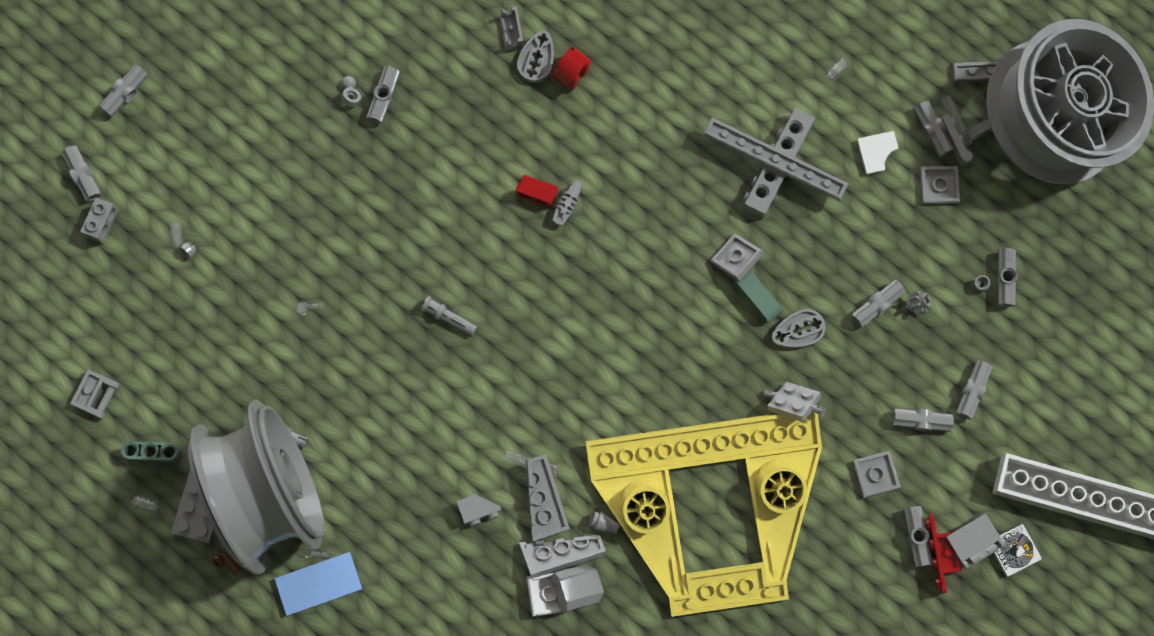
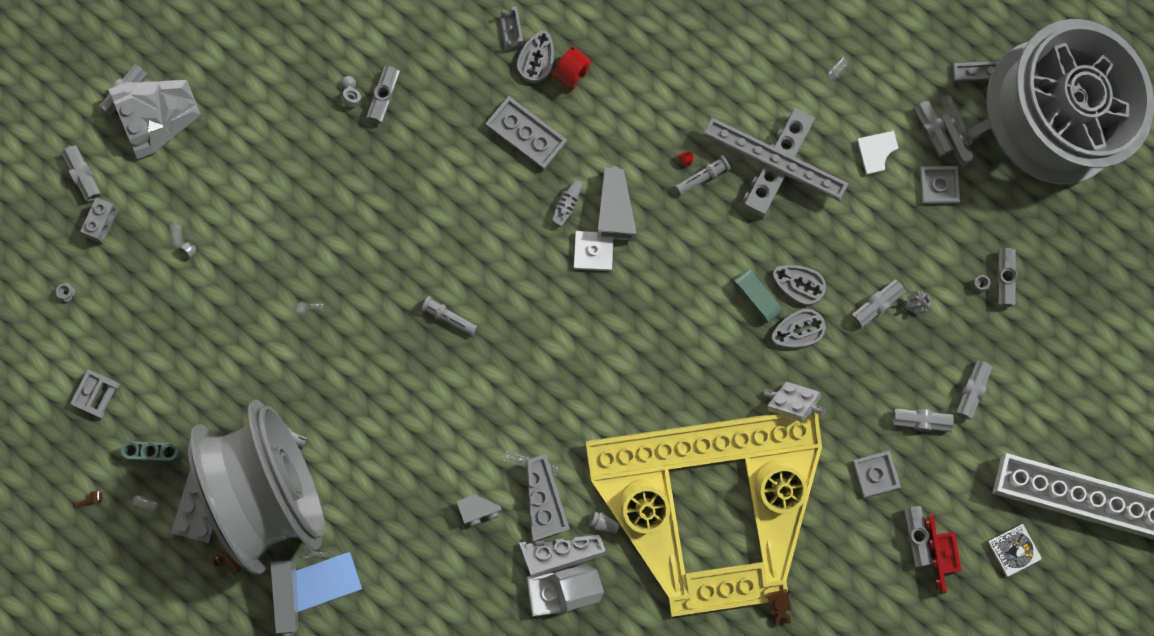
red panel [515,175,558,208] -> none
light grey tile [710,233,764,282] -> none
light grey piece [946,513,1006,569] -> none
none -> light grey plate [56,283,75,302]
none -> reddish brown hand [75,491,102,507]
none -> light grey wedge [108,80,201,160]
none -> light grey slope [270,553,298,636]
none -> light grey plate [486,96,568,170]
none -> white plate [574,231,613,271]
none -> light grey slope [597,166,636,241]
none -> light grey pin [675,155,731,196]
none -> red hinge [678,152,694,167]
none -> reddish brown plate [767,589,791,626]
none -> light grey piece [772,265,826,306]

